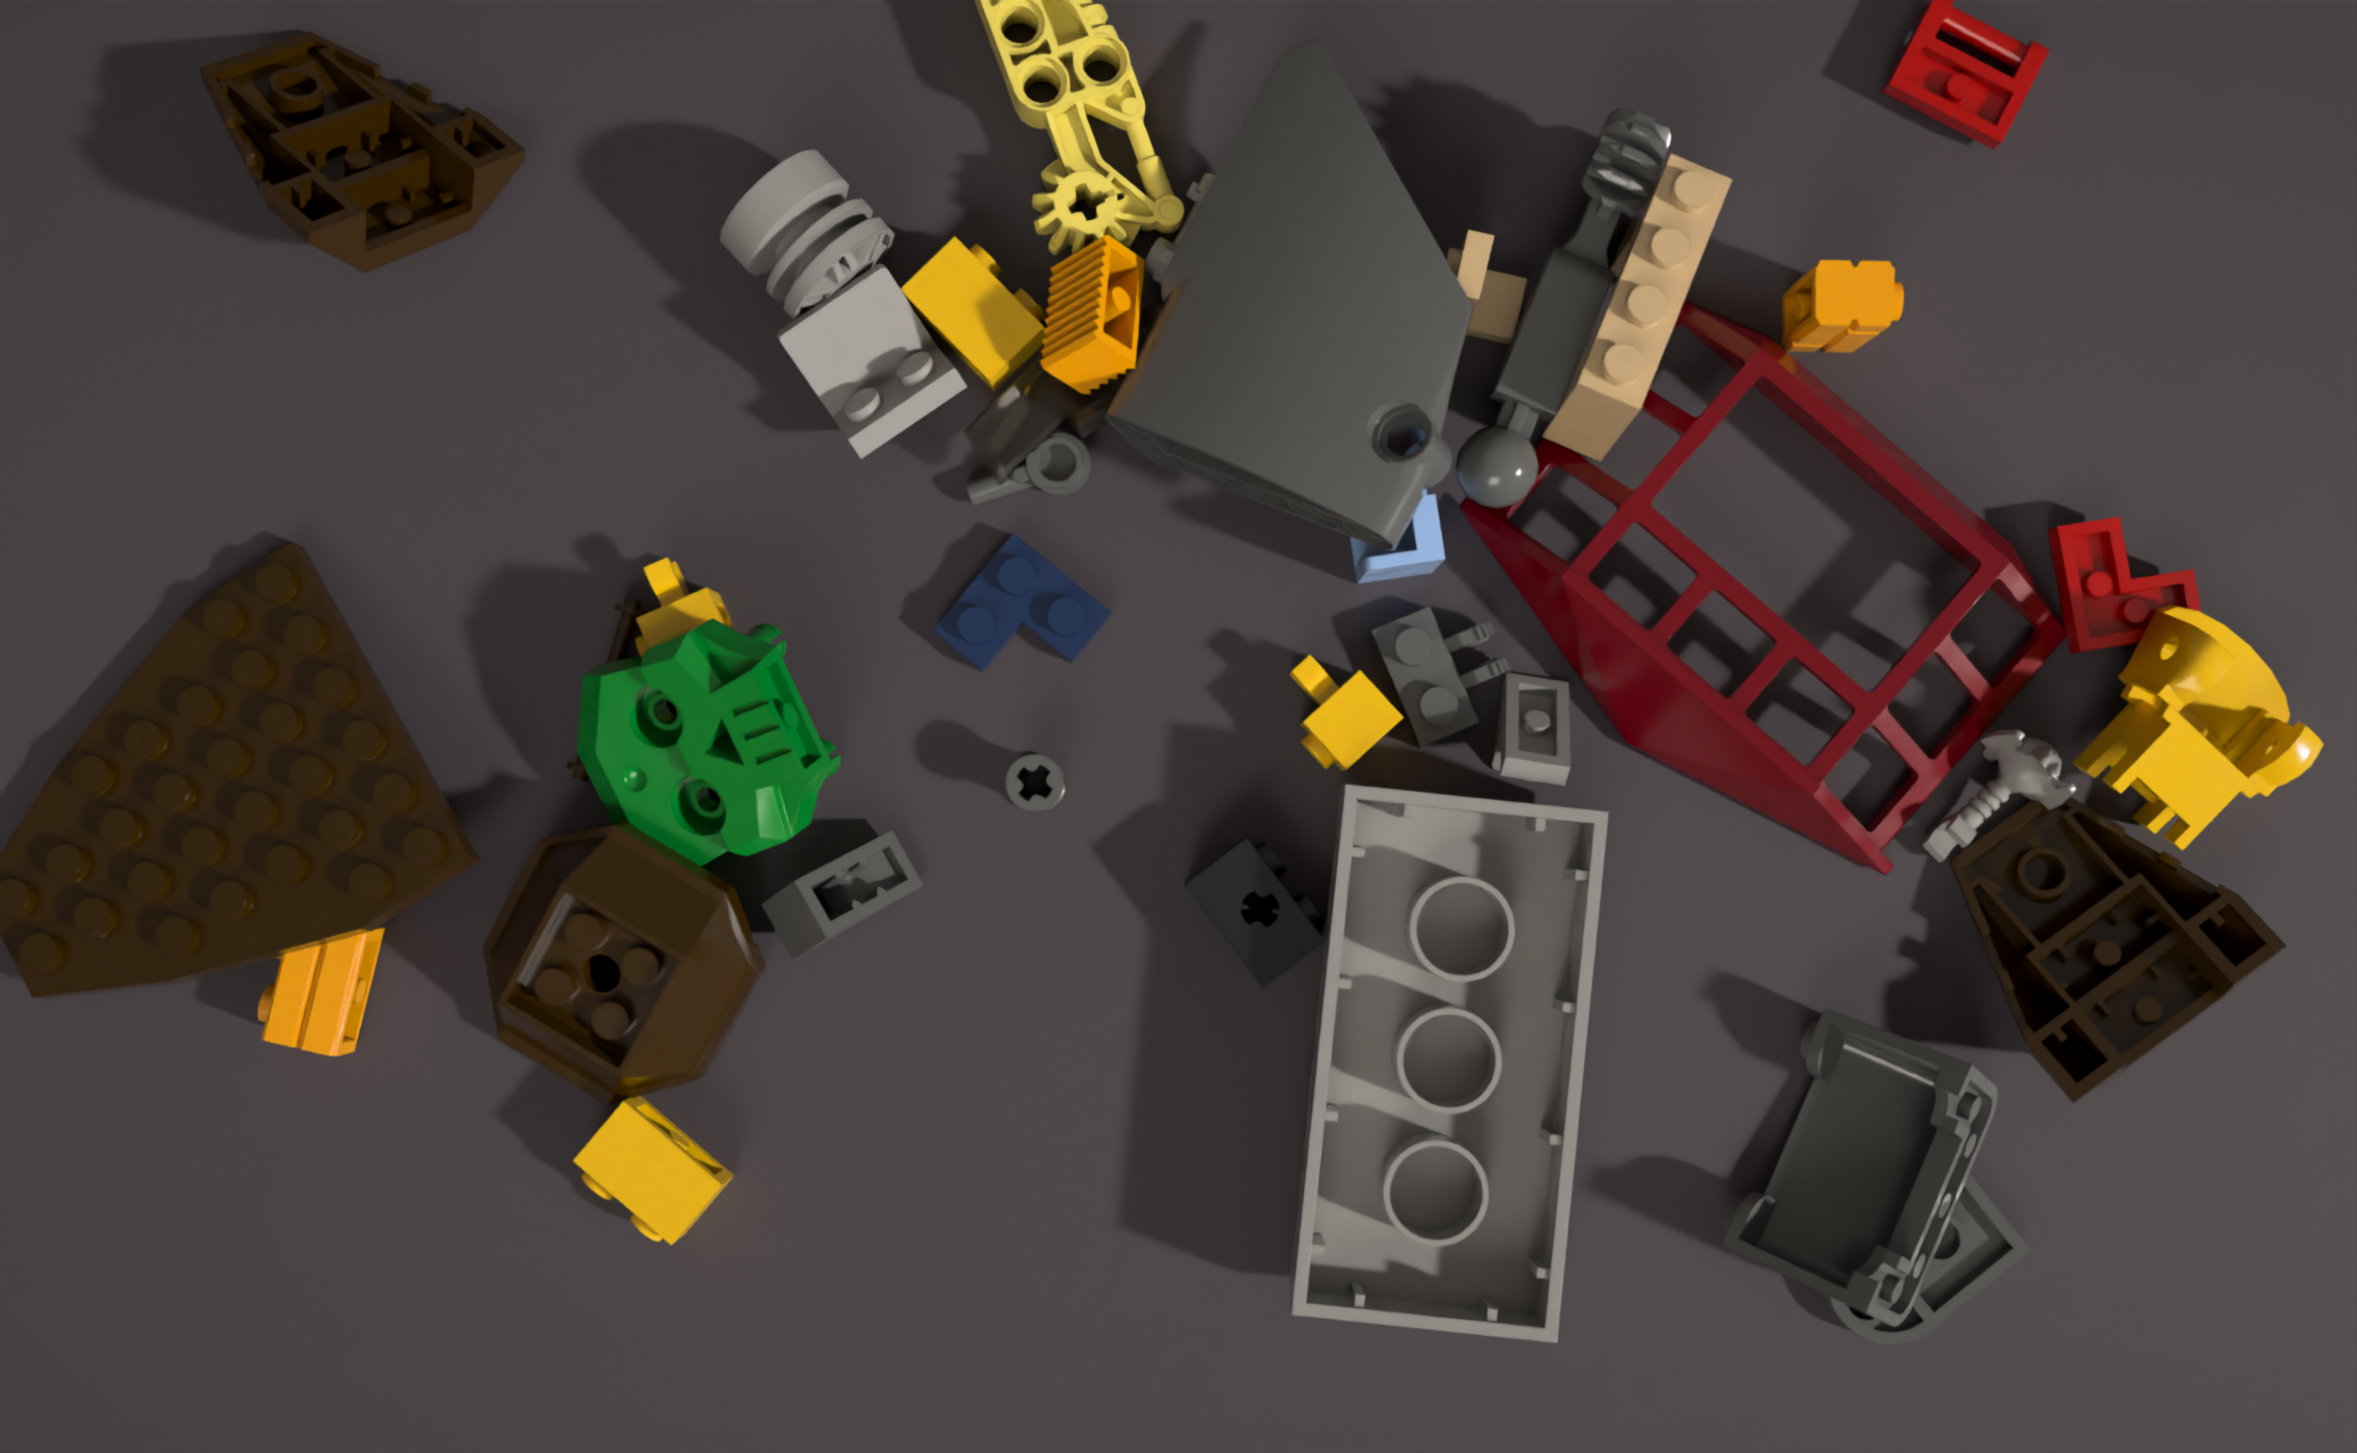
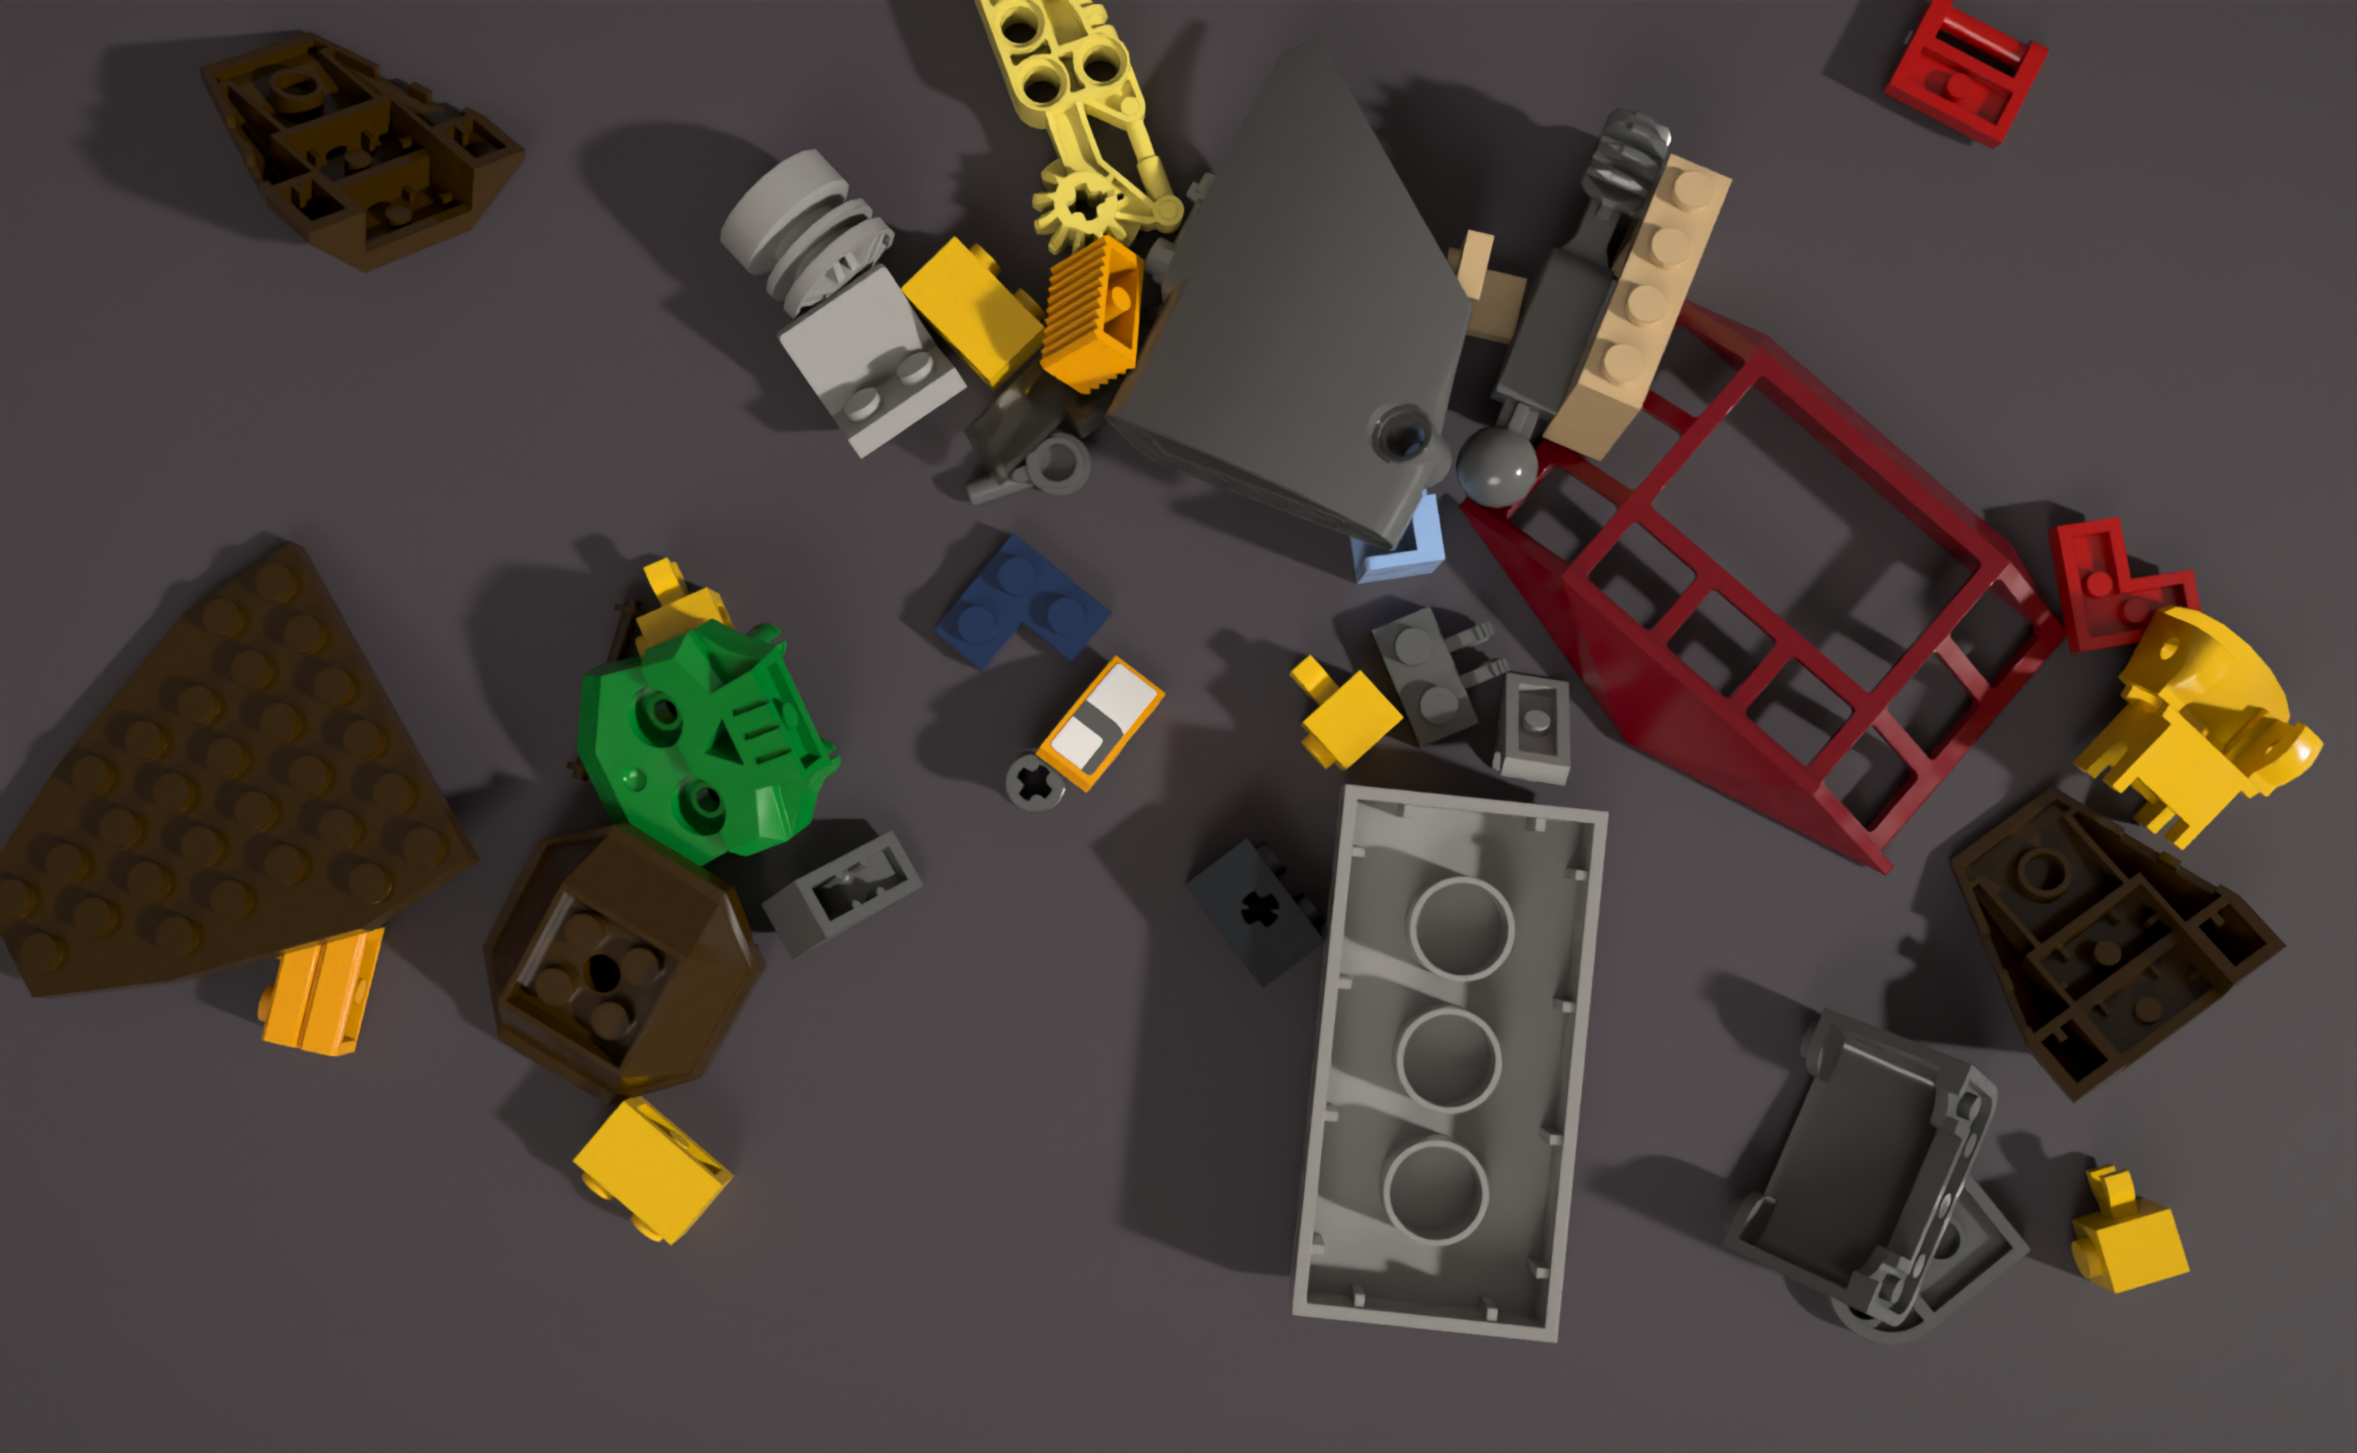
light orange brick [1782,260,1904,353] -> none
light grey piece [1922,730,2076,863] -> none
none -> slope [1035,655,1166,793]
none -> yellow brick [2071,1163,2190,1294]

